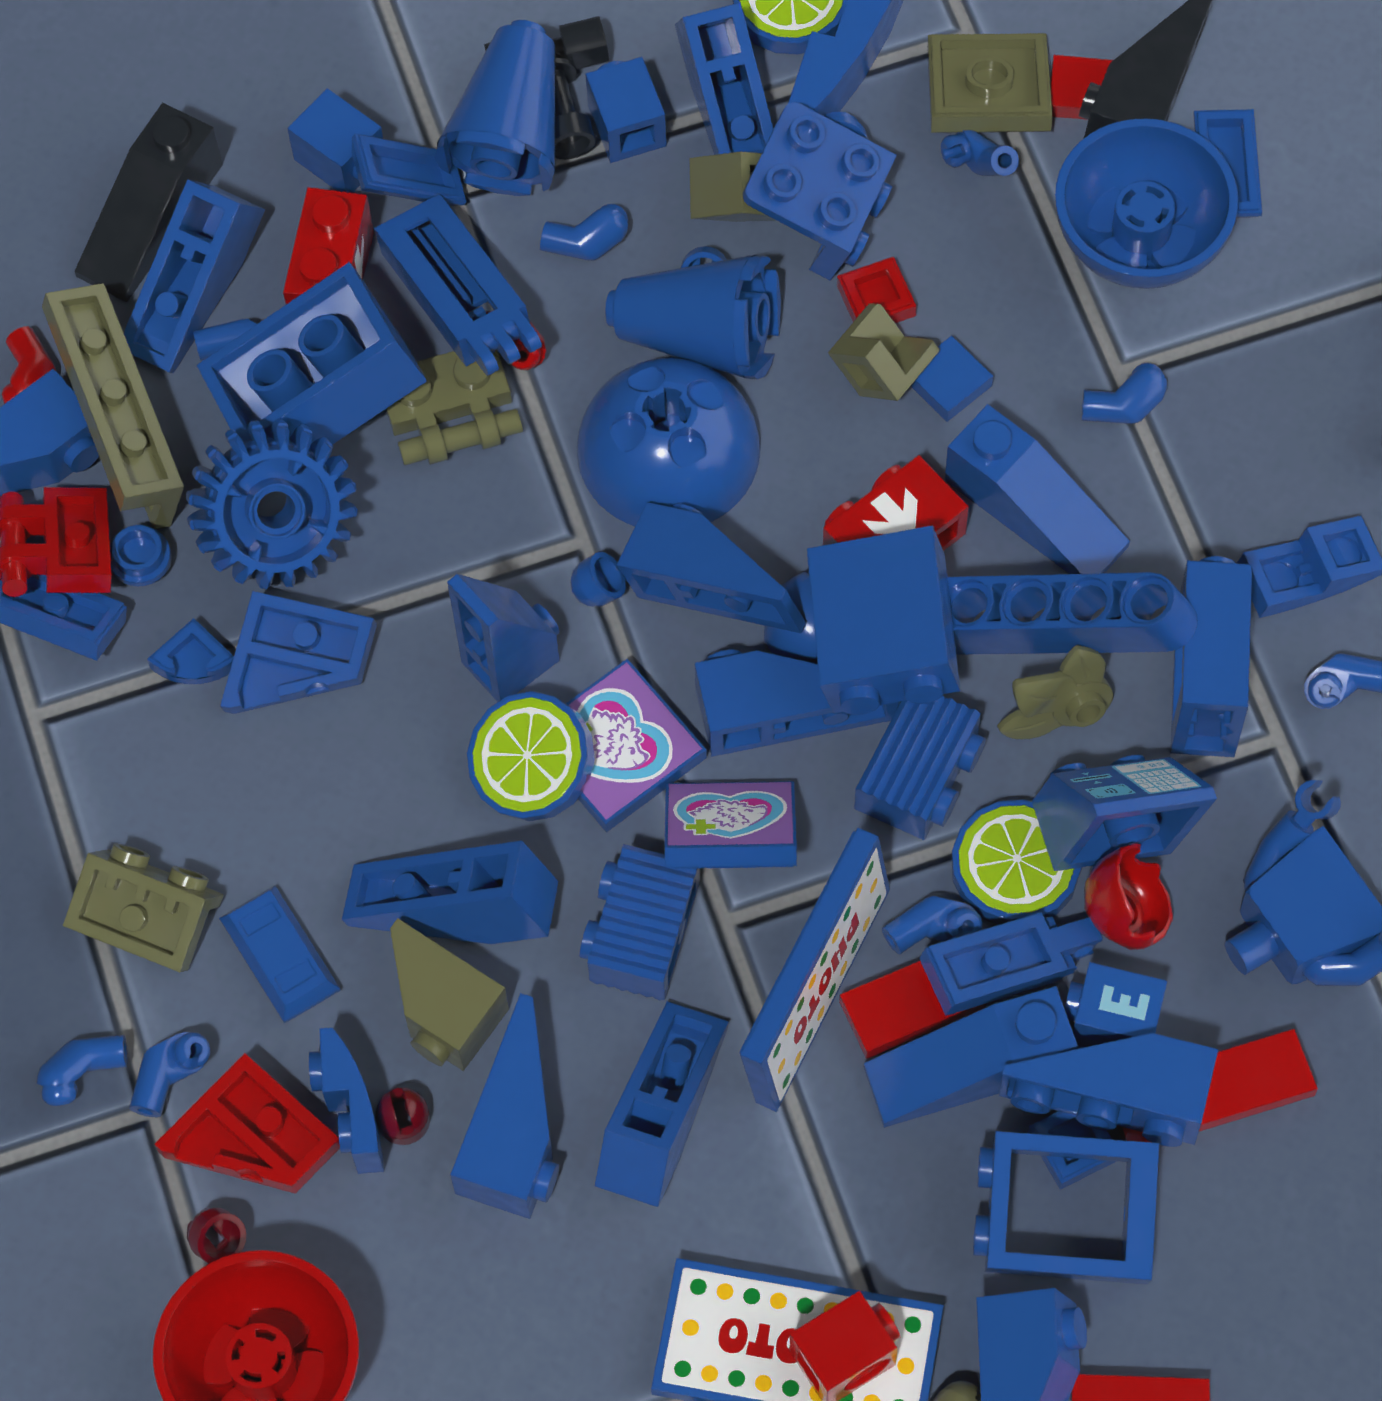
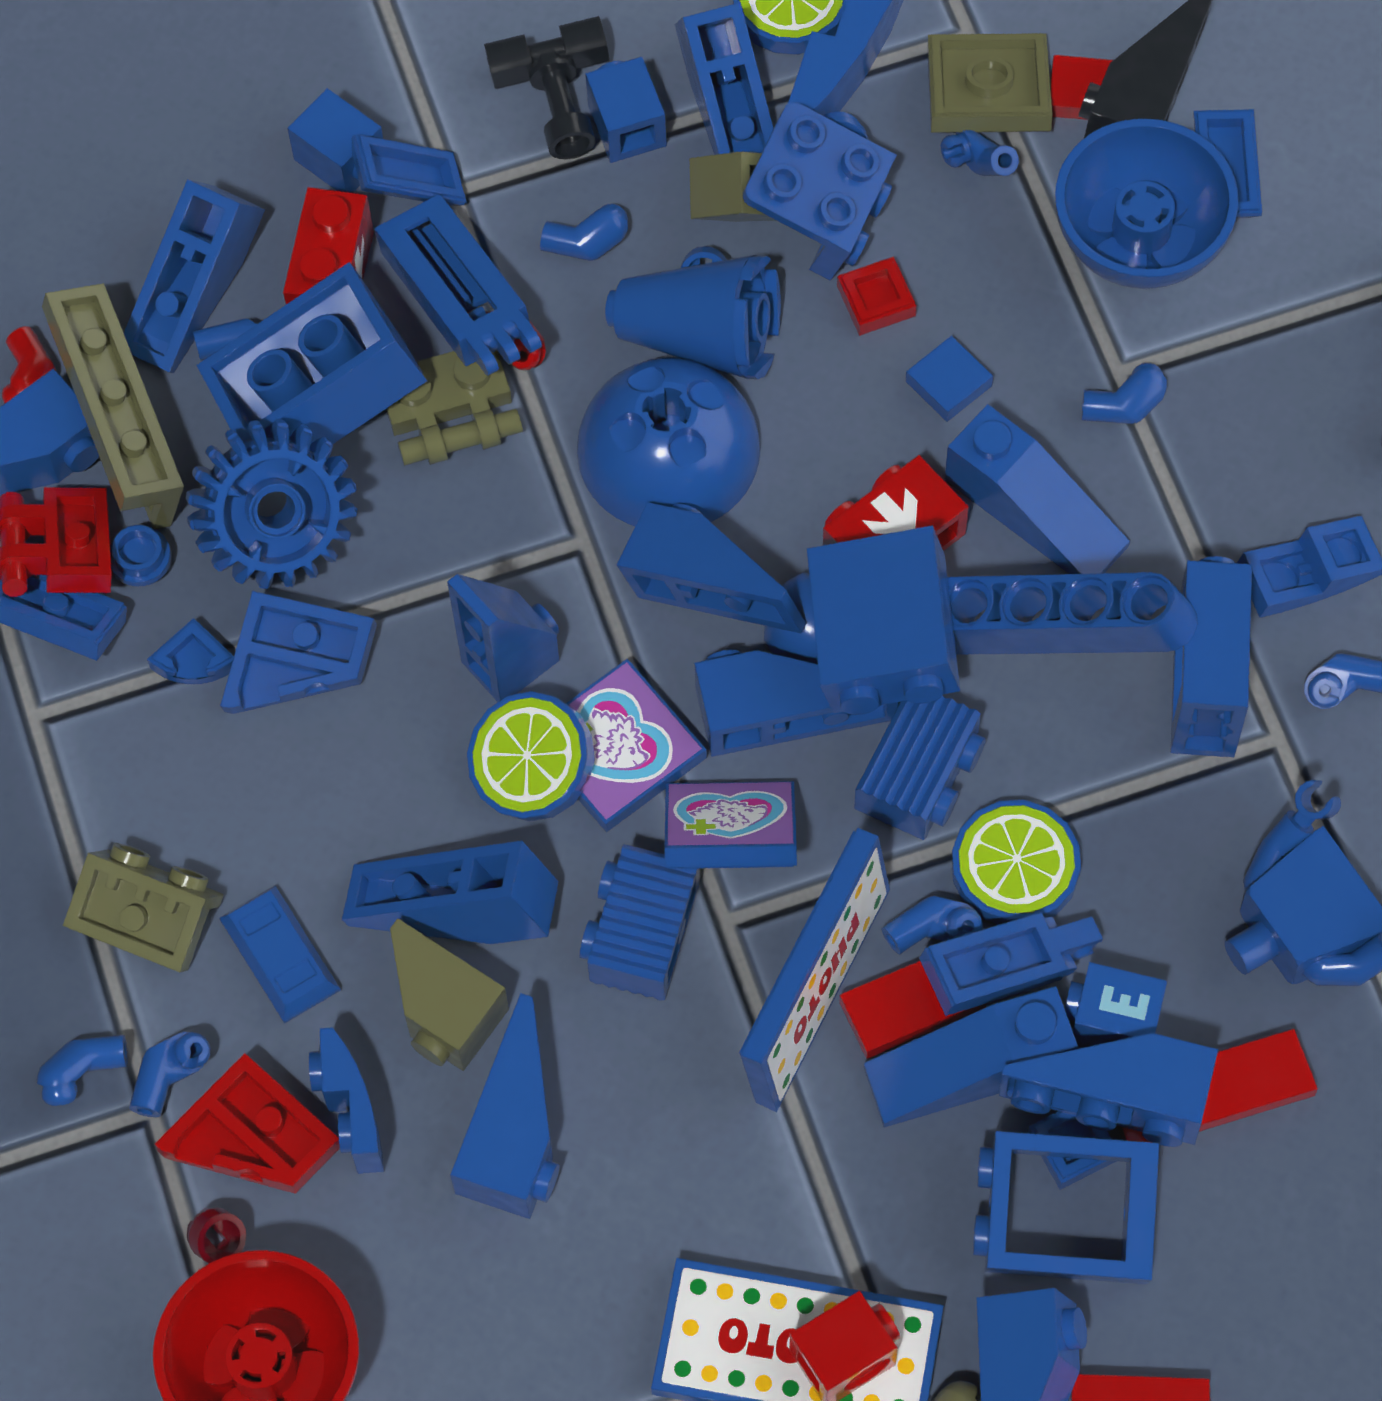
black slope [75,102,223,302] -> none
dark red hinge [376,1088,430,1145] -> none
blue cone [435,20,555,196] -> none
blue hinge [570,552,626,607] -> none
blue slope [595,1001,729,1207] -> none
olive panel [828,303,939,401] -> none
olive plate [997,645,1113,740] -> none
blue slope [1032,755,1217,871] -> none
red hair [1084,843,1173,950] -> none

